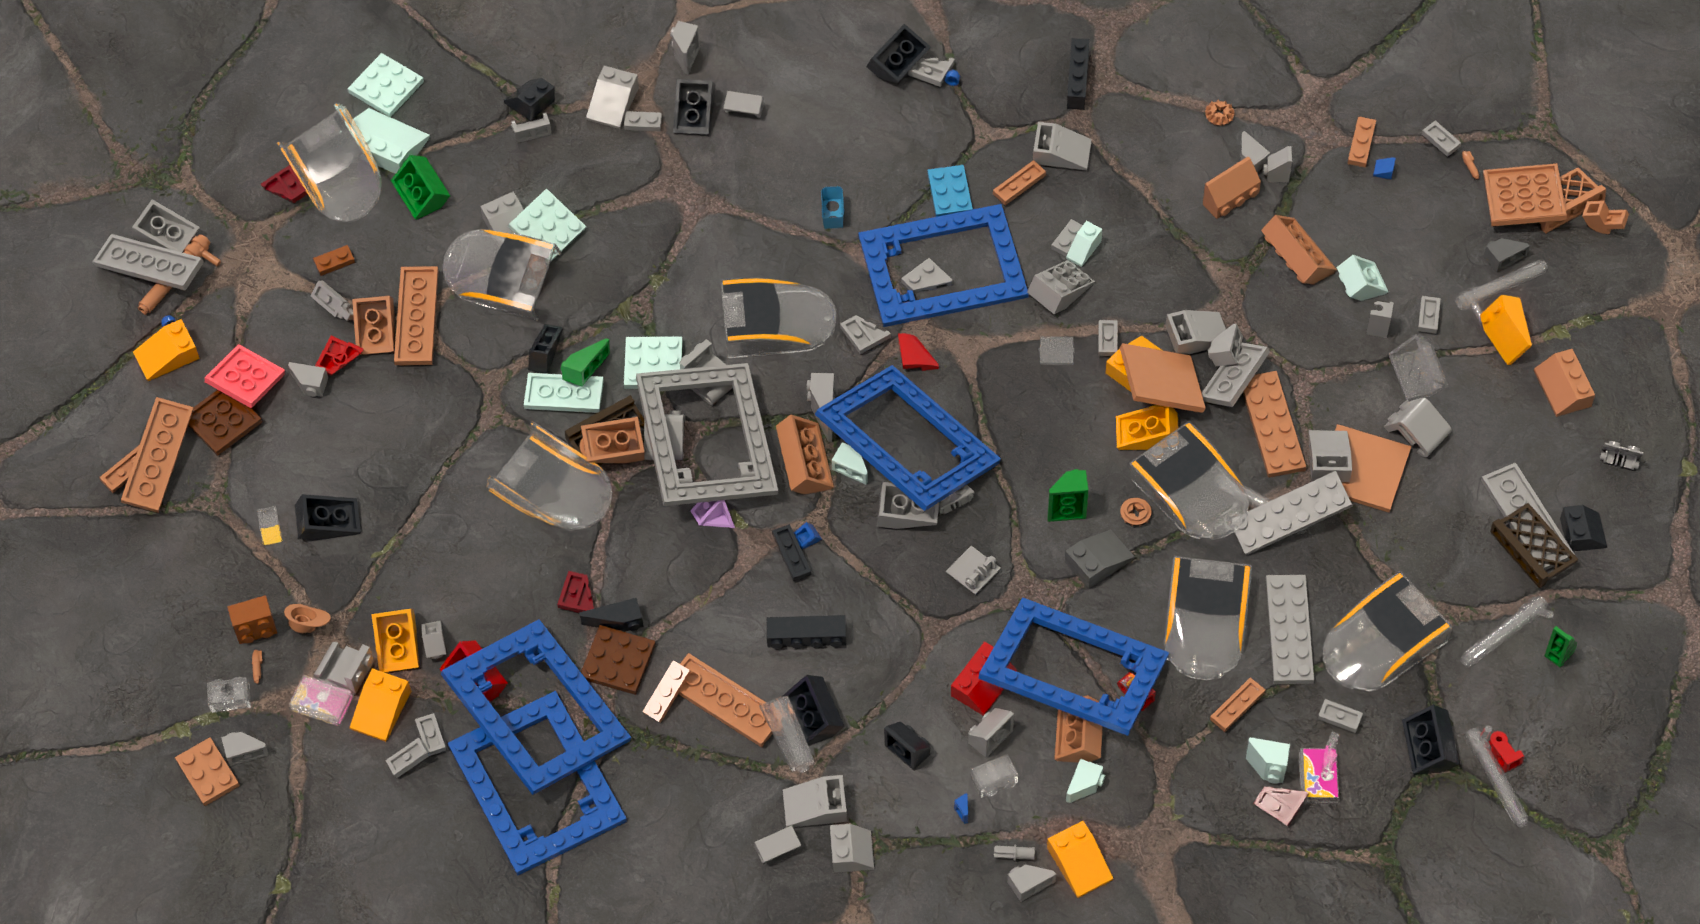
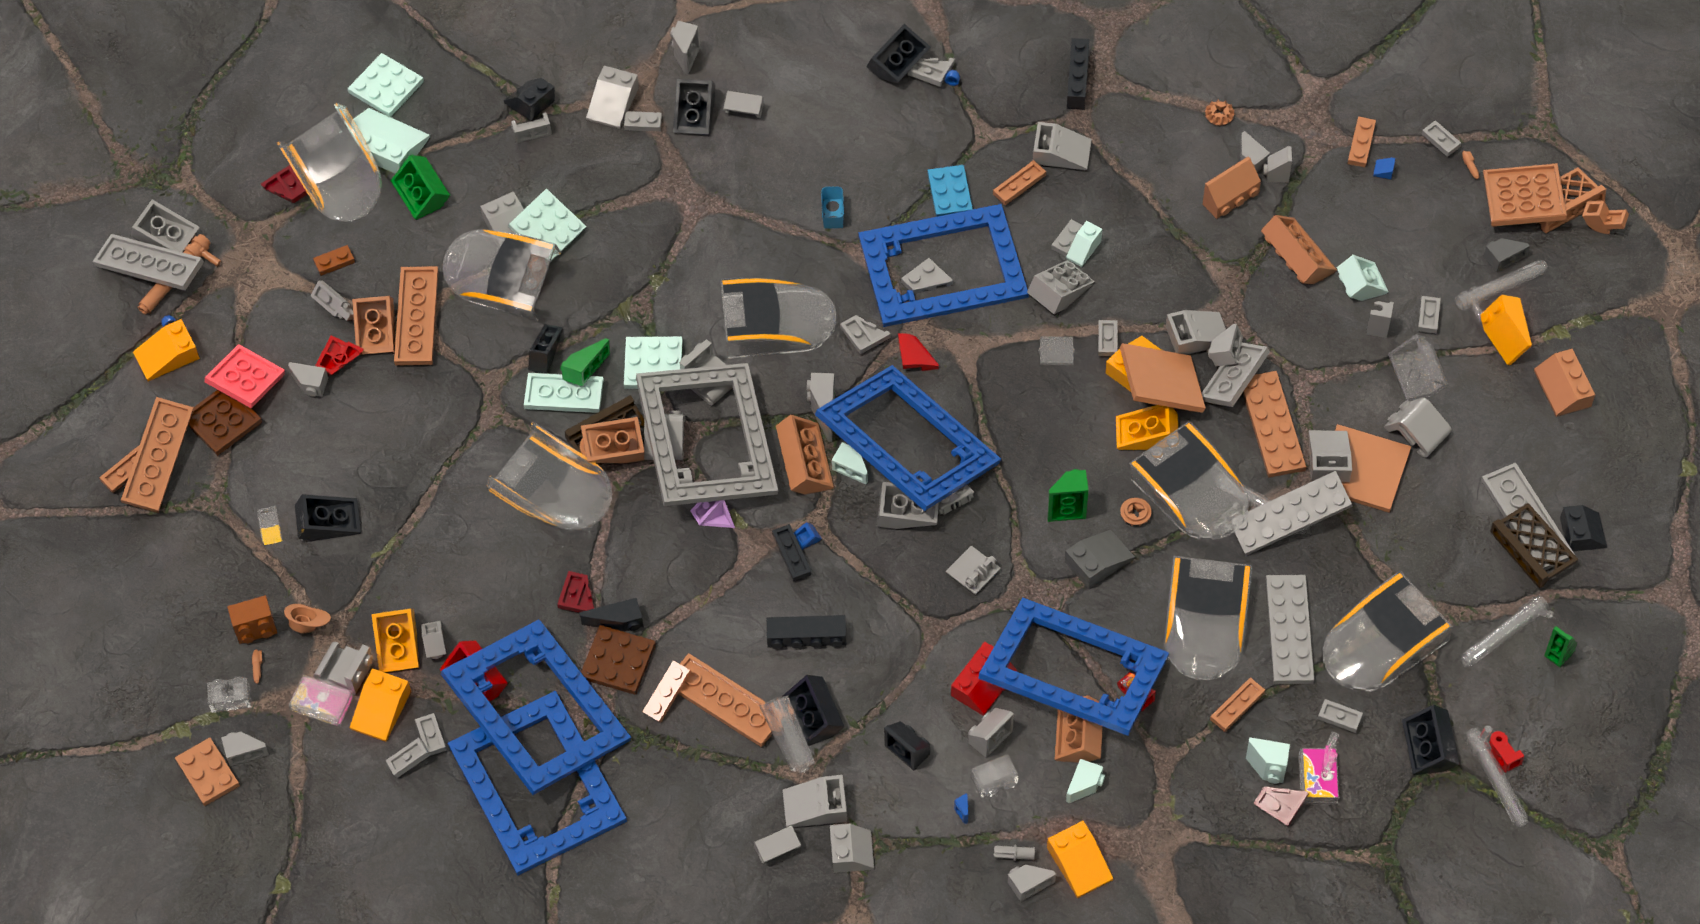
light grey hinge [1600,441,1644,470] -> none

